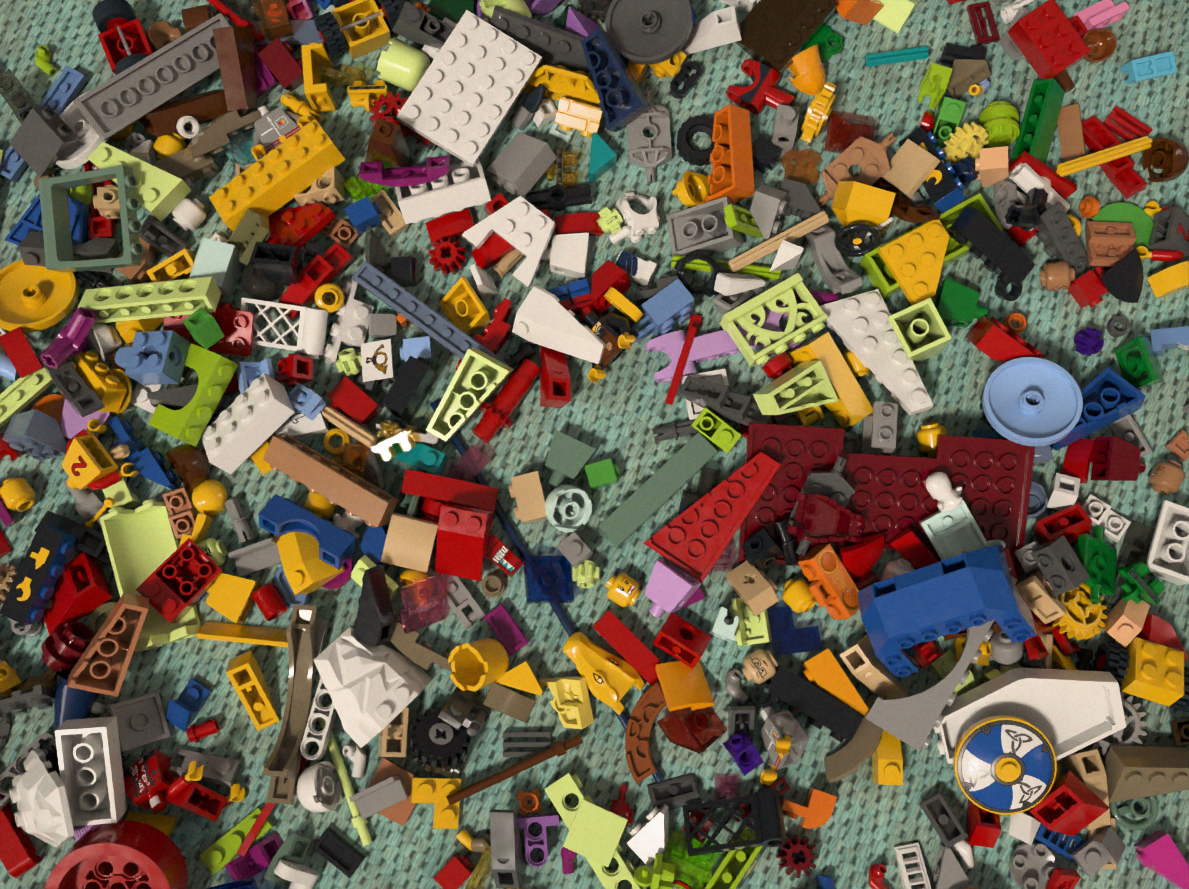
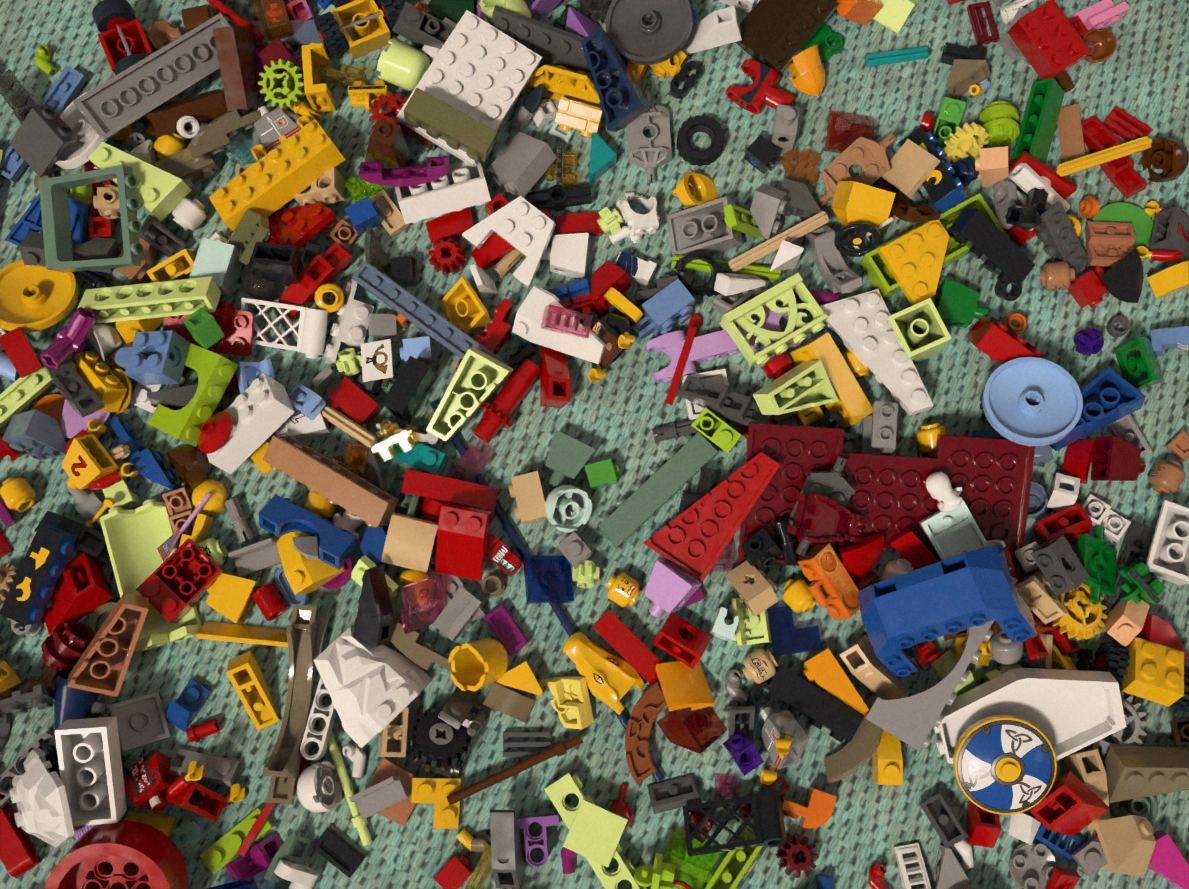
red brick [277,353,313,387] -> none
yellow piece [323,428,351,455] -> none
orange plate [517,789,542,815] -> none
white slope [627,804,669,866] -> none
orange wedge [705,104,755,203] -> none
yellow gear [801,82,837,143] -> none
lime hinge [918,62,952,110] -> none
medium azure hinge [1120,51,1177,84] -> none
none -> piece [157,492,212,562]
none -> red dish [198,411,233,454]
none -> lime gear [258,59,305,109]
none -> light grey tile [292,536,318,561]
none -> light grey tile [311,366,337,392]
none -> olive brick [403,88,498,162]
none -> light grey panel [433,587,484,642]
none -> clear pink slope [541,304,593,338]
none -> black axle [820,411,840,428]
none -> tan slope [1093,815,1156,877]

